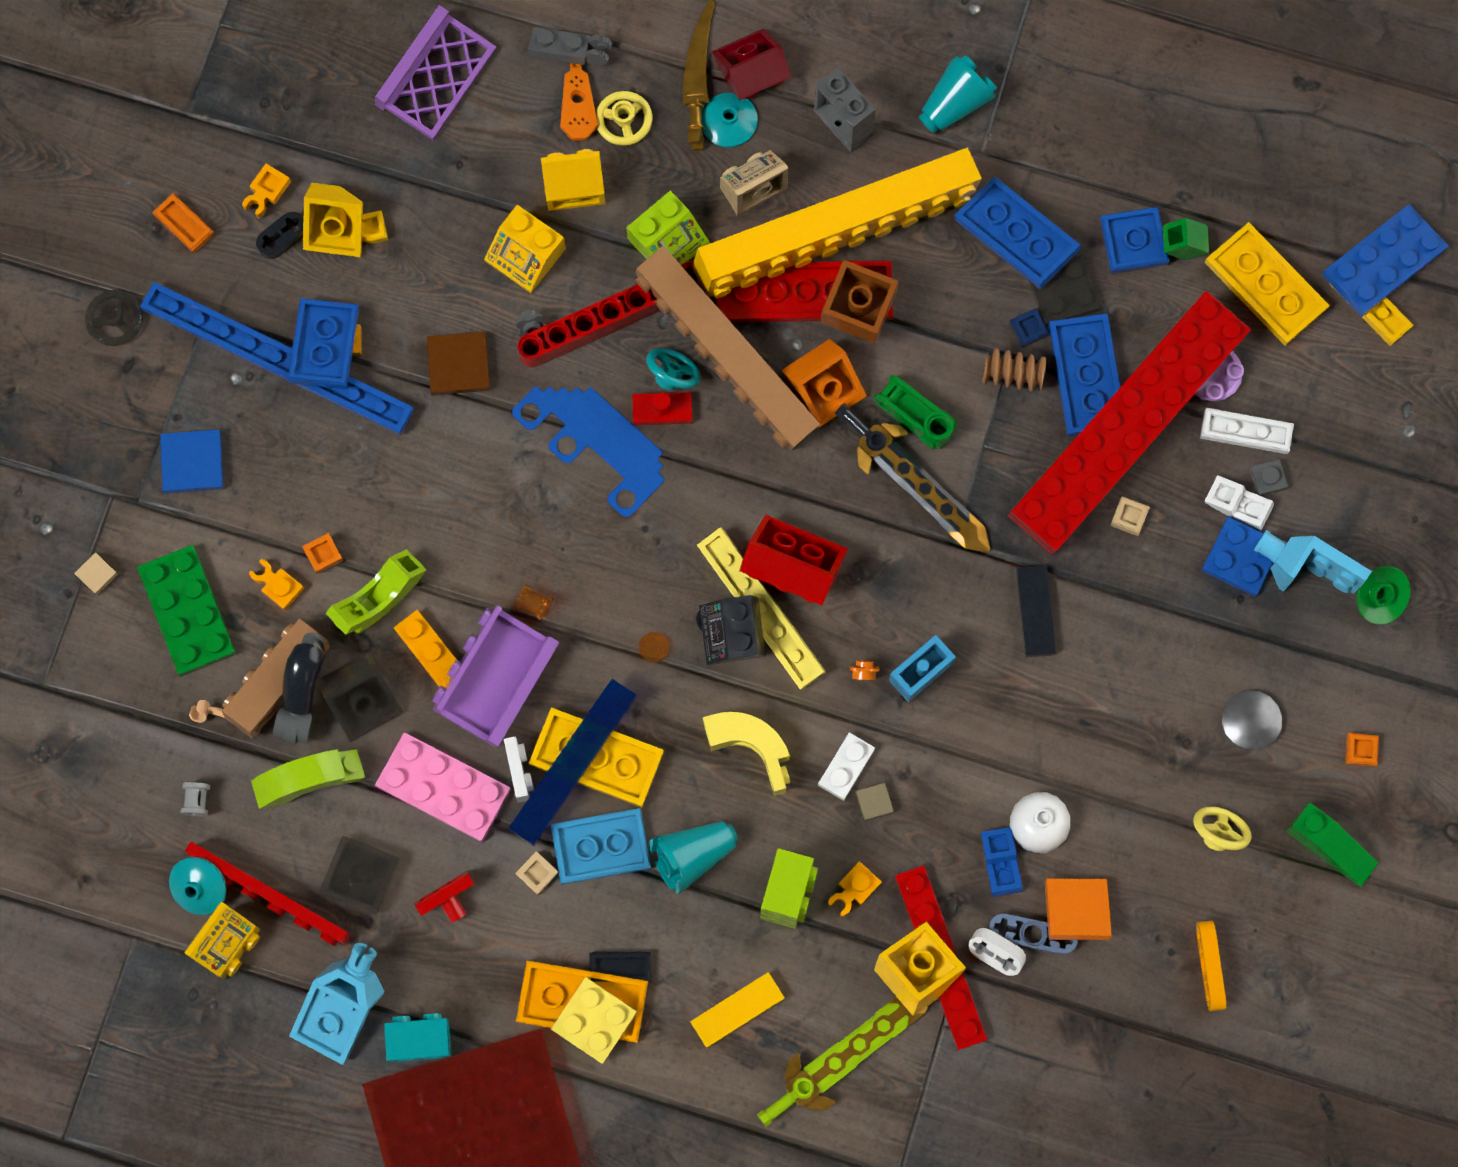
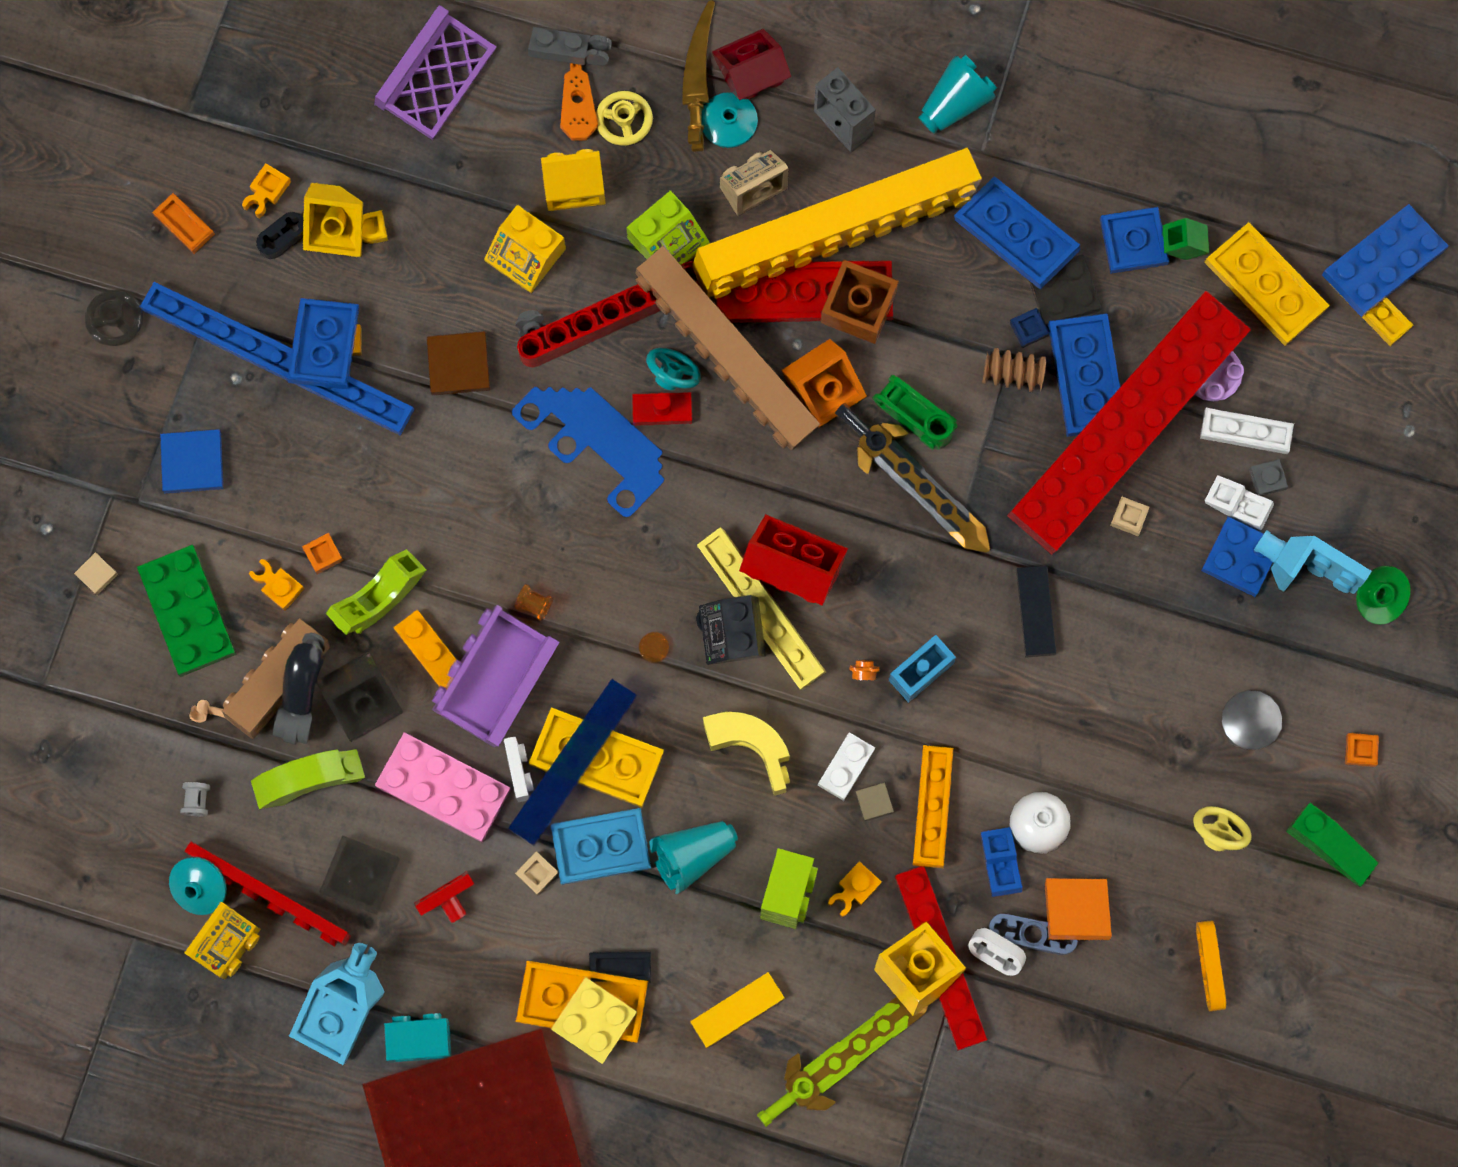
none -> light orange tile [913,745,954,868]

